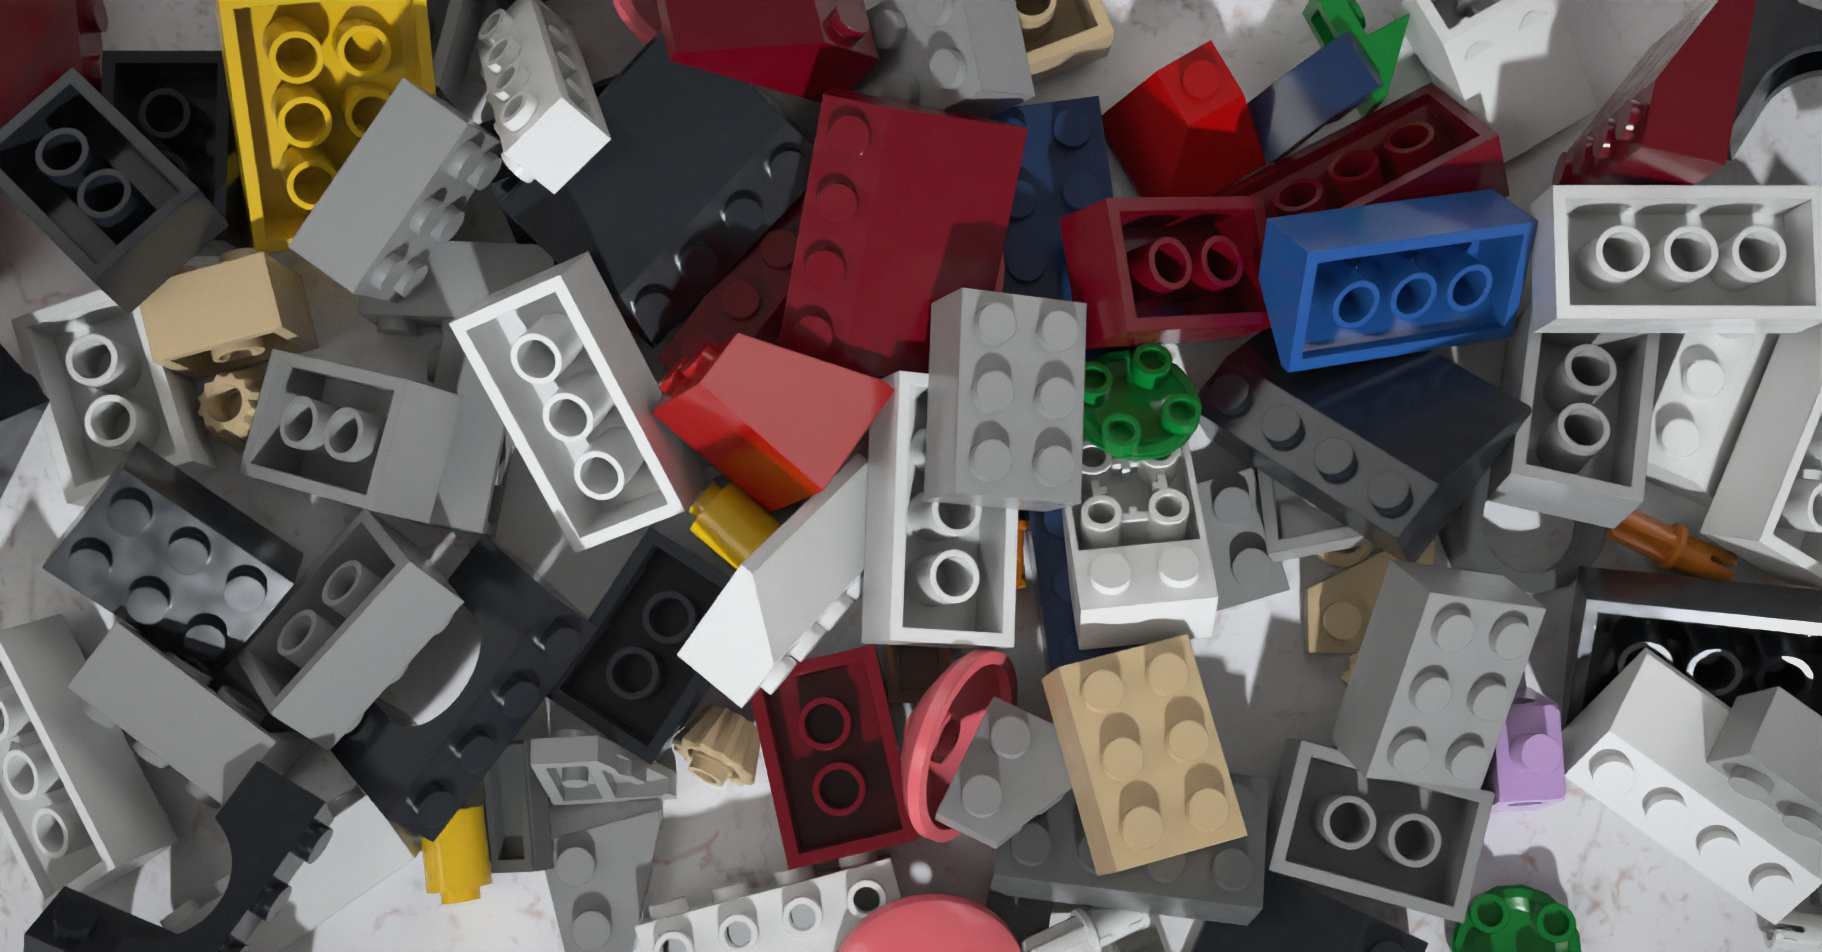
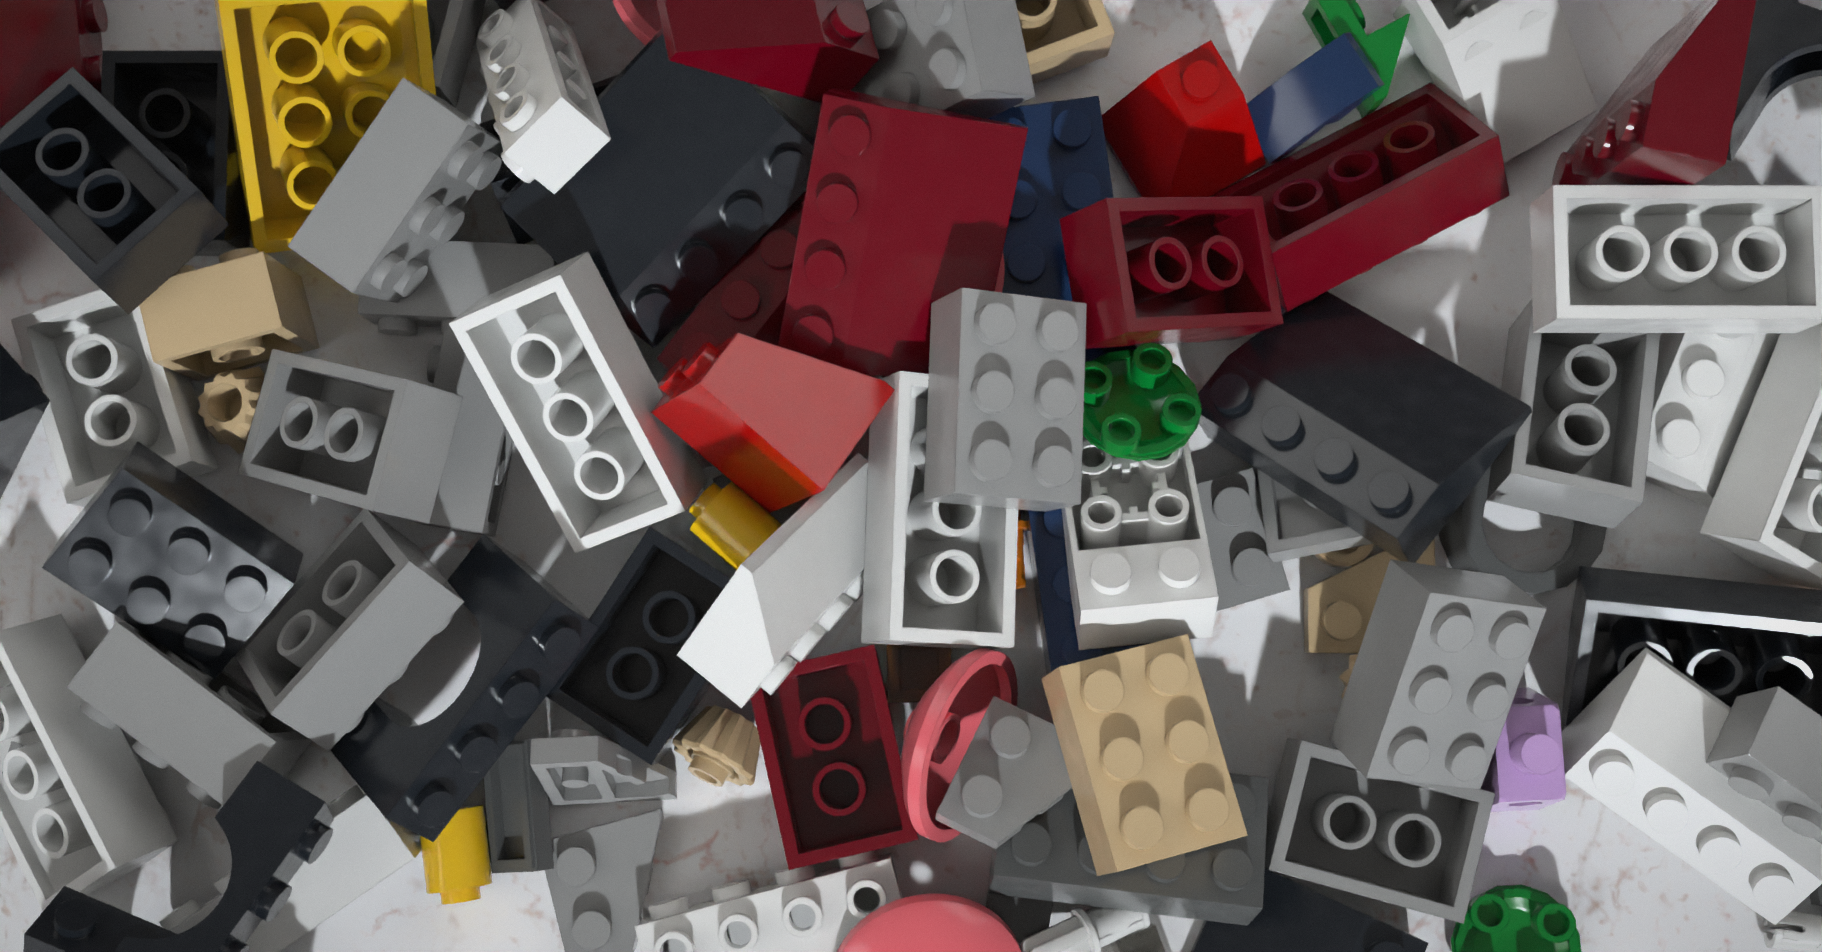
blue slope [1258,189,1538,373] -> none
orange axle [1606,510,1737,581] -> none

